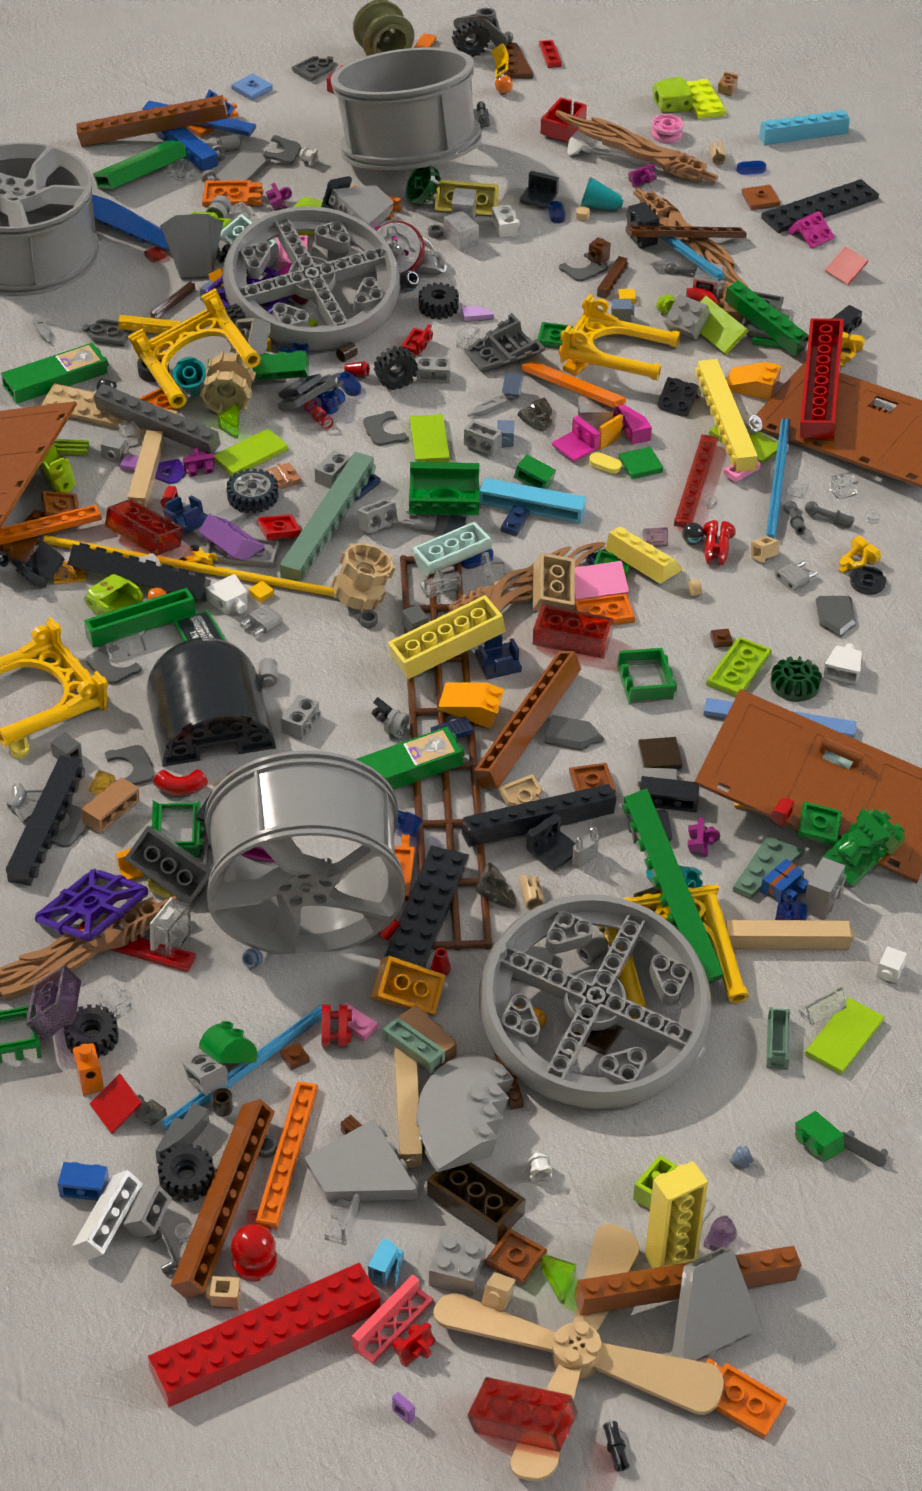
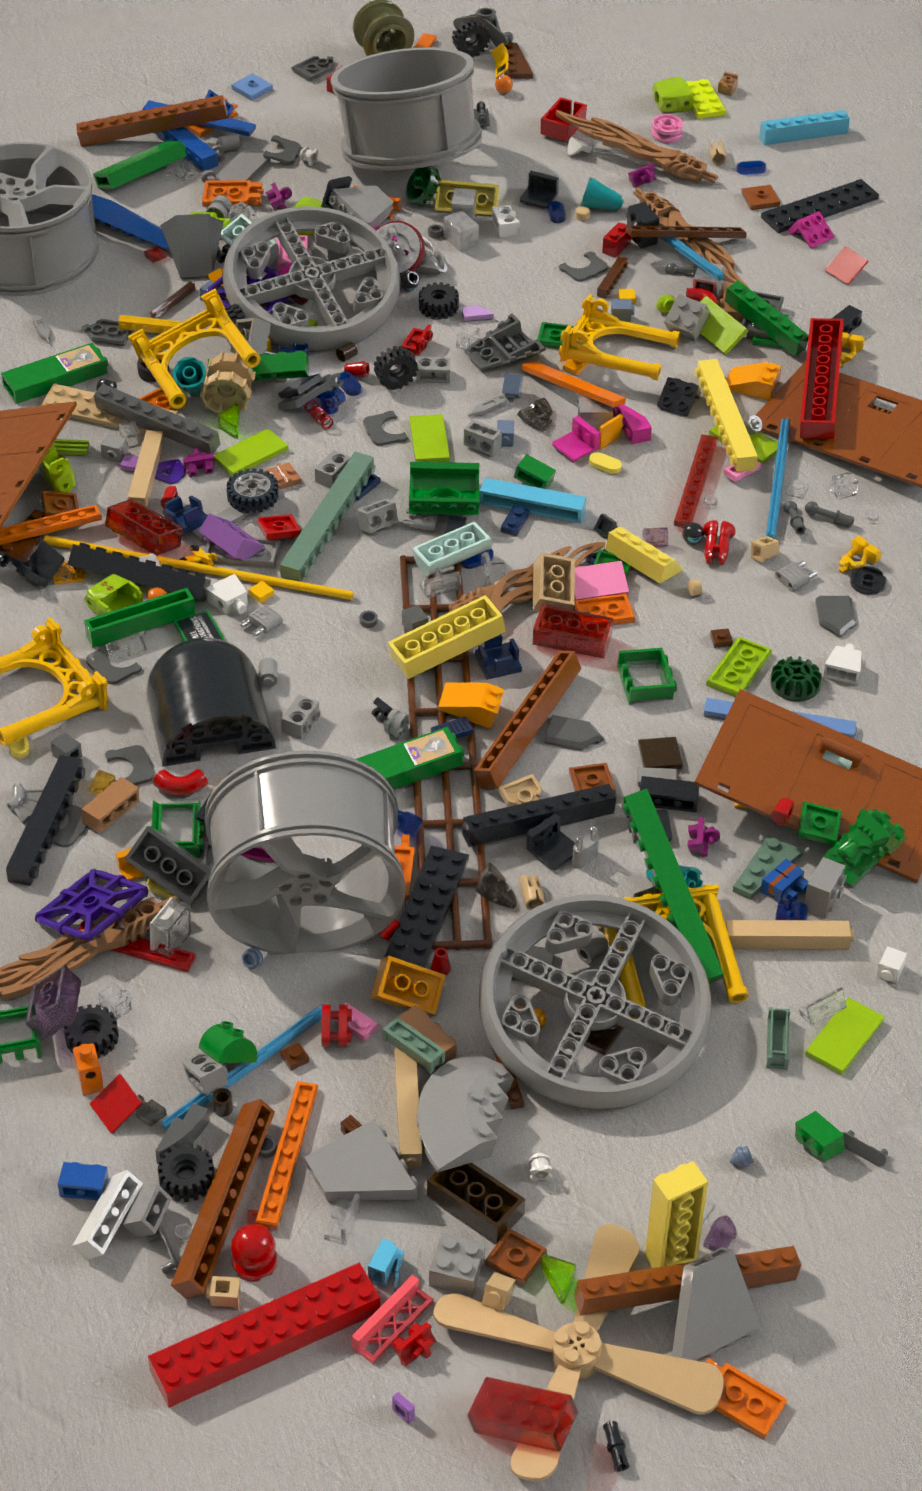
tan piece [331,542,395,612] -> none
red tile [539,40,562,68] -> none
reddish brown brick [588,237,611,266] -> none
green tile [619,447,663,479] -> none
lime brick [633,1155,678,1210] -> none
none -> black tile [594,514,618,538]
none -> red brick [602,222,631,258]

